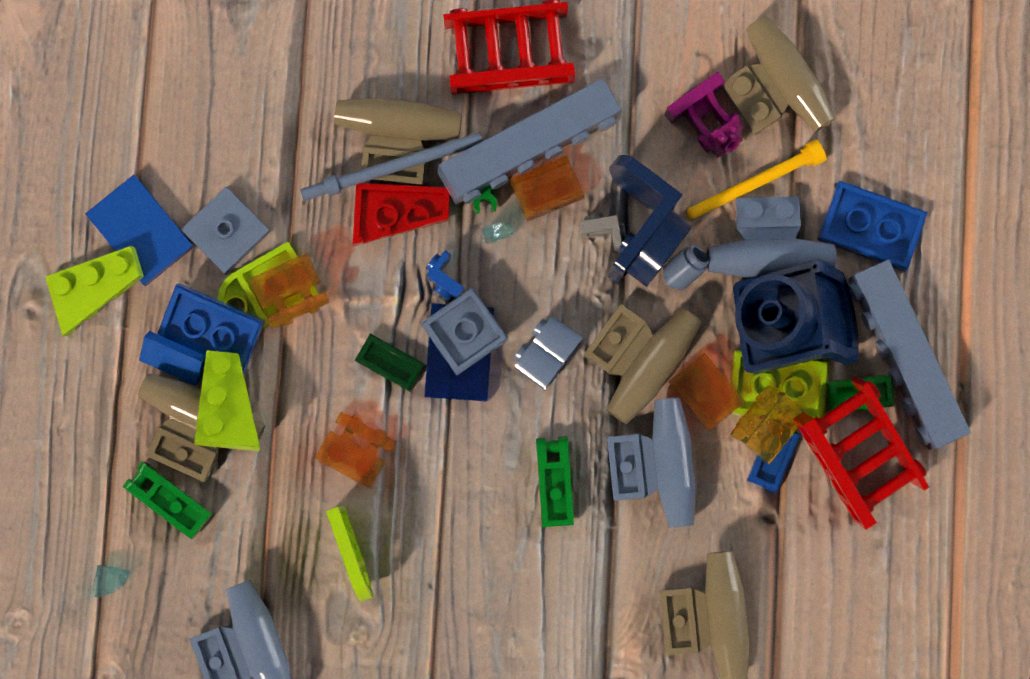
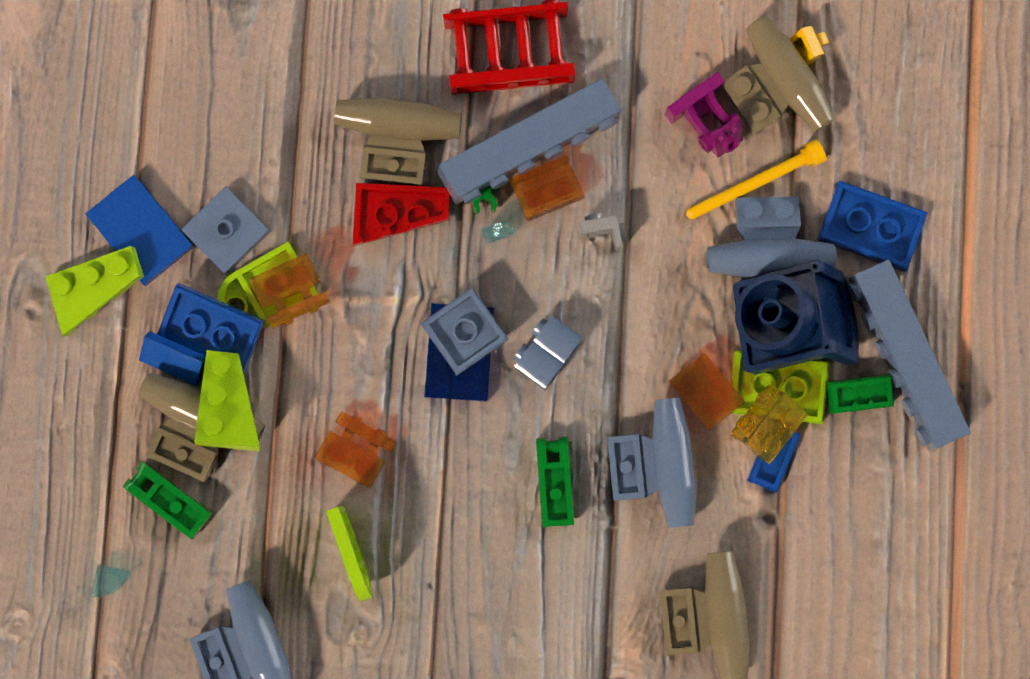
sand blue bar [300,132,483,201] -> none
dark green tile [354,333,425,392] -> none
blue bracket [426,250,465,301] -> none
dark tan plate [584,304,701,425] -> none
dark blue piece [608,154,693,287] -> none
sand blue brick [663,245,709,290] -> none
red fence [793,377,929,530] -> none
none -> yellow tile [790,26,830,65]

